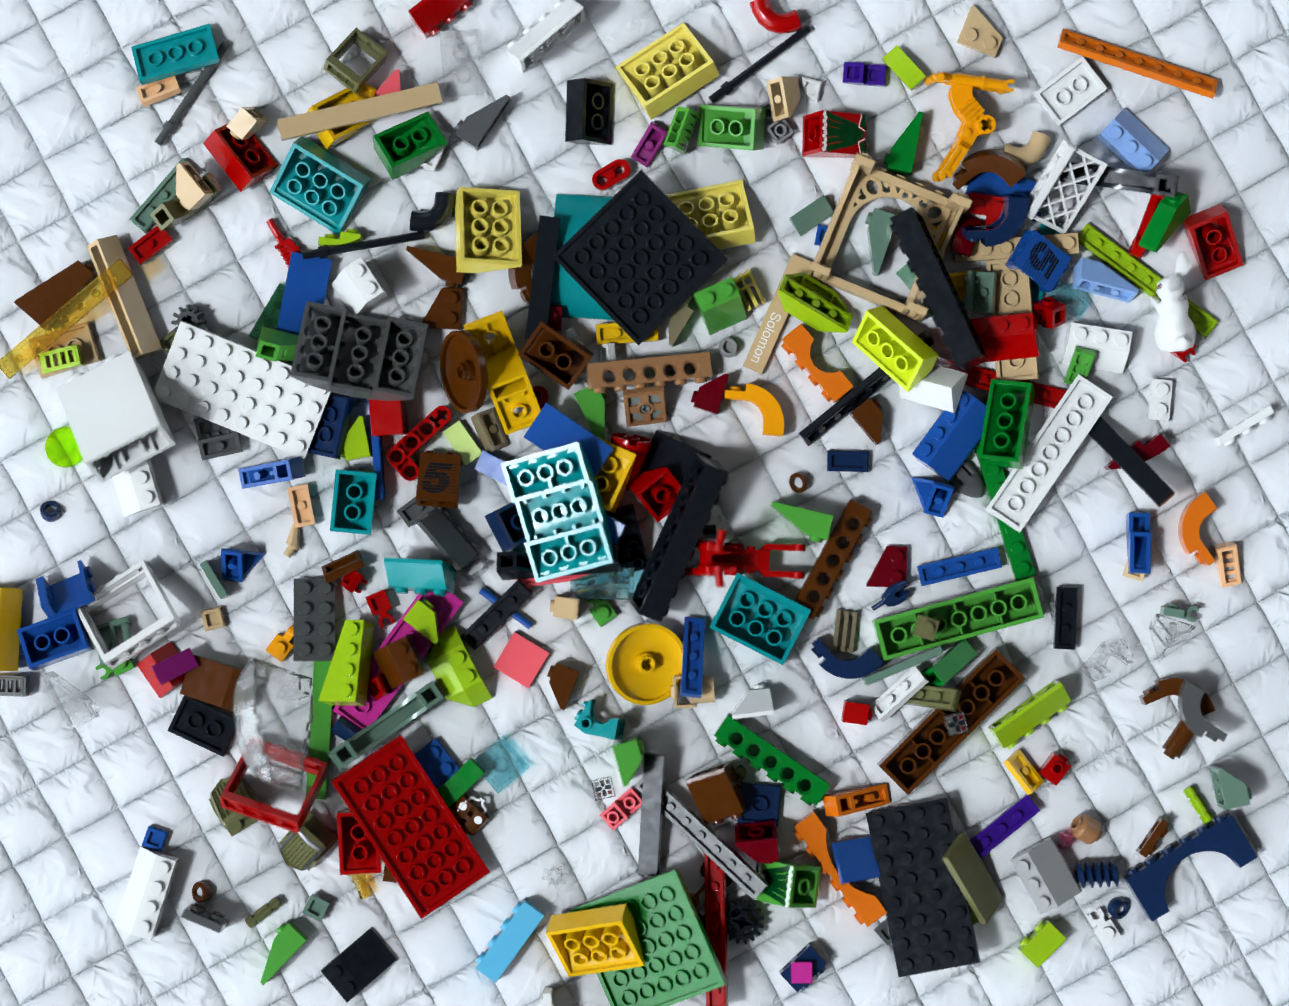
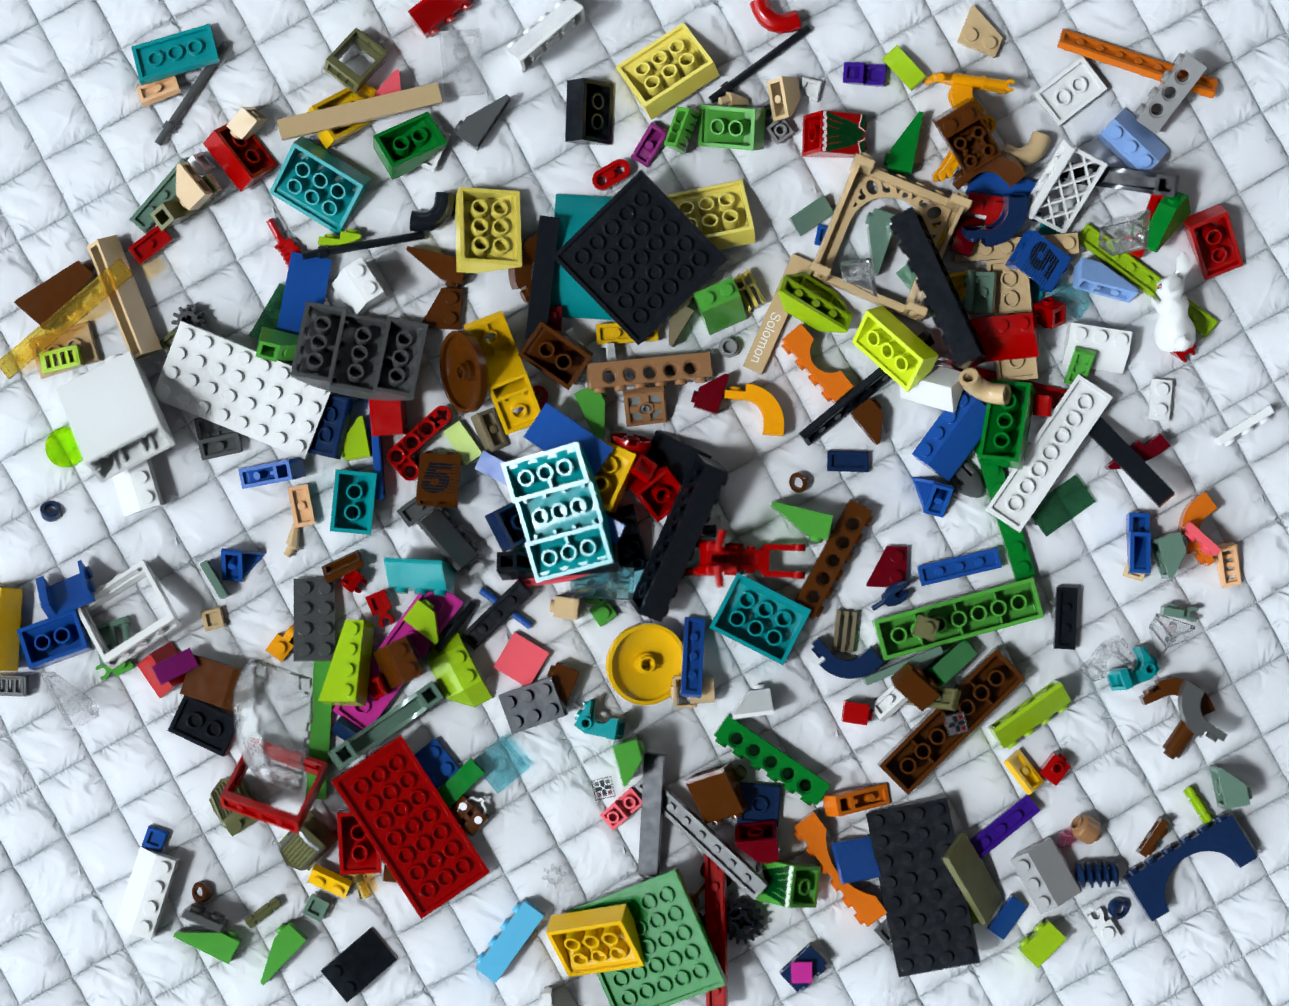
none -> bright green slope [173,929,242,964]
none -> white plate [187,152,215,176]
none -> yellow plate [308,864,352,899]
none -> black bar [433,601,477,653]
none -> plate [498,676,568,734]
none -> red plate [629,453,658,483]
none -> tan bar [718,91,749,106]
none -> clear slope [840,258,878,298]
none -> reddish brown brick [890,661,940,712]
none -> reddish brown slope [932,98,1002,175]
none -> tan cylinder [959,368,1011,405]
none -> blue slope [987,894,1028,940]
none -> clear green piece [1031,474,1095,537]
none -> red slope [1032,394,1053,417]
none -> clear slope [1098,210,1151,256]
none -> teal tile [1105,646,1161,691]
none -> light grey brick [1135,50,1207,134]
none -> sand green slope [1151,532,1188,579]
none -> coral plate [1181,522,1221,556]

